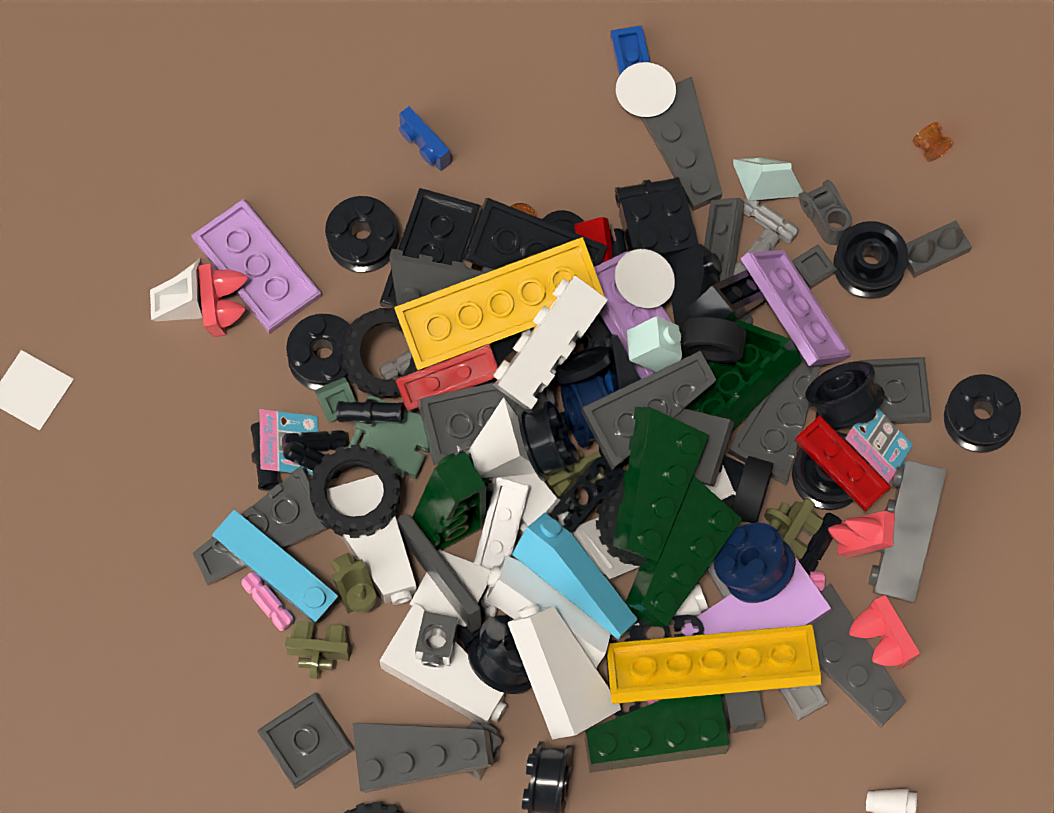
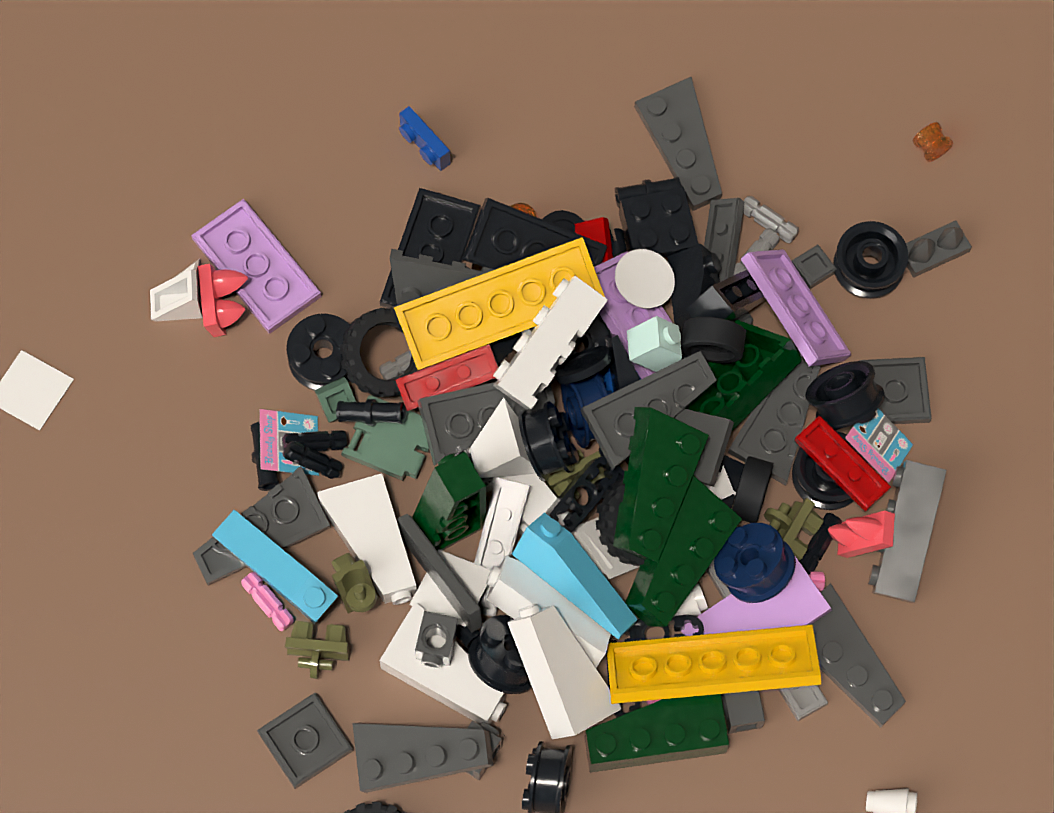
black tyre [309,444,401,538] -> none
black wheel [325,196,399,273] -> none
blue plate [610,25,650,76] -> none
white sticker [616,62,676,117] -> none
light aqua slope [733,157,803,201] -> none
dark grey piece [799,180,852,245] -> none
coral tile [849,595,920,669] -> none
black wheel [944,374,1021,453] -> none

